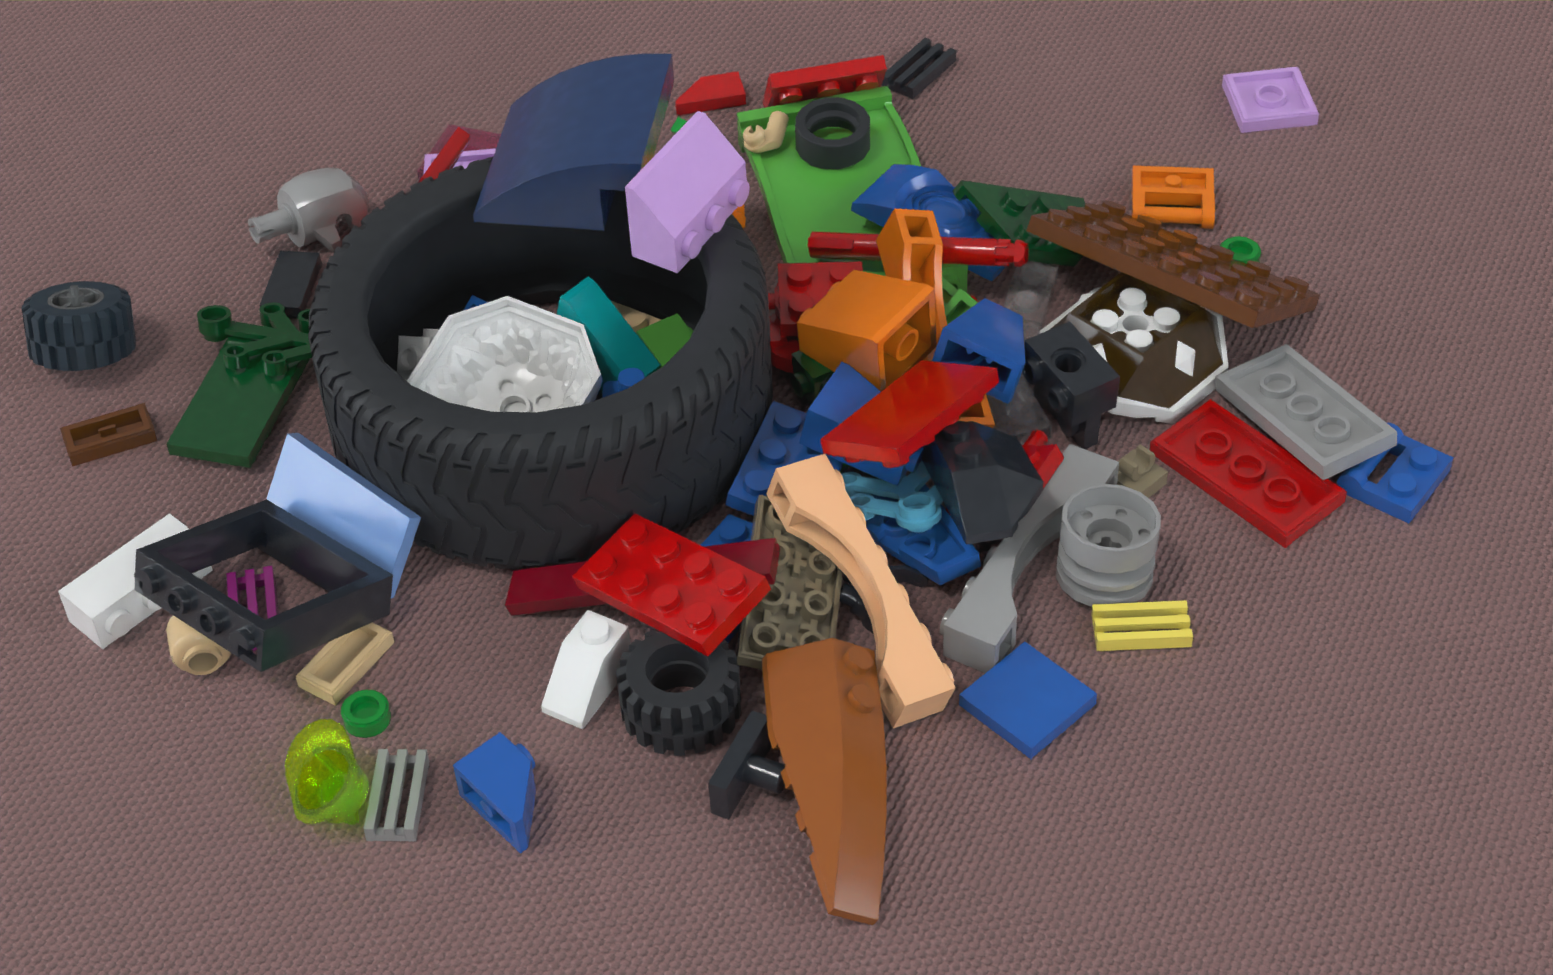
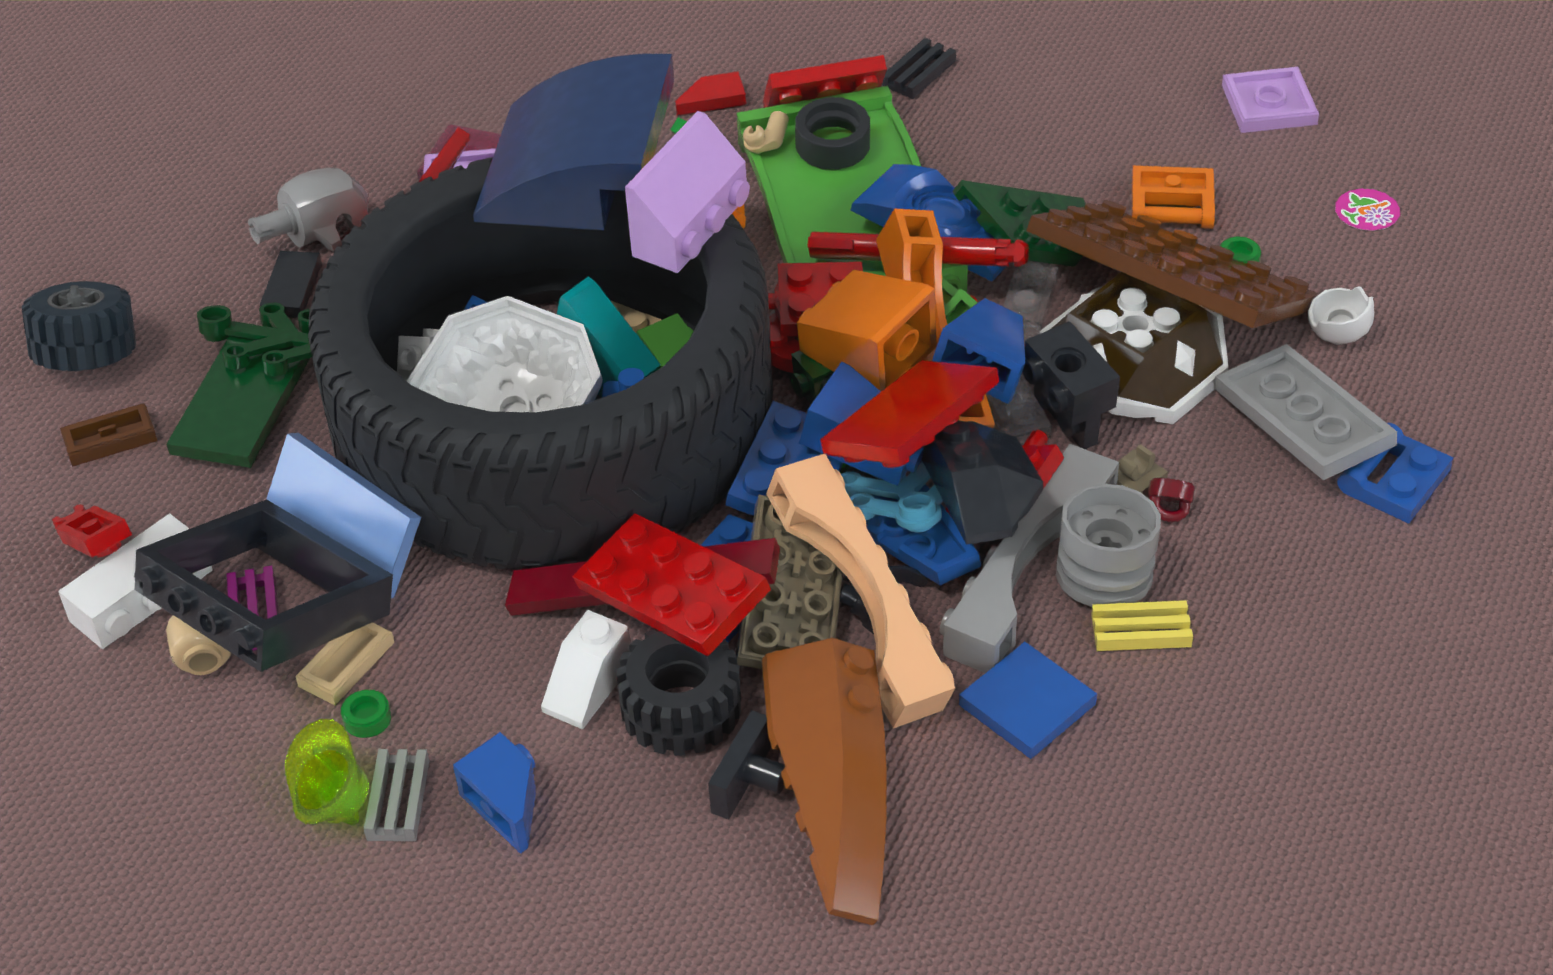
red tile [1149,399,1347,548] -> none
none -> red plate [52,504,133,557]
none -> dark red tile [1148,478,1195,522]
none -> white hair [1308,286,1374,345]
none -> sticker [1335,189,1400,231]

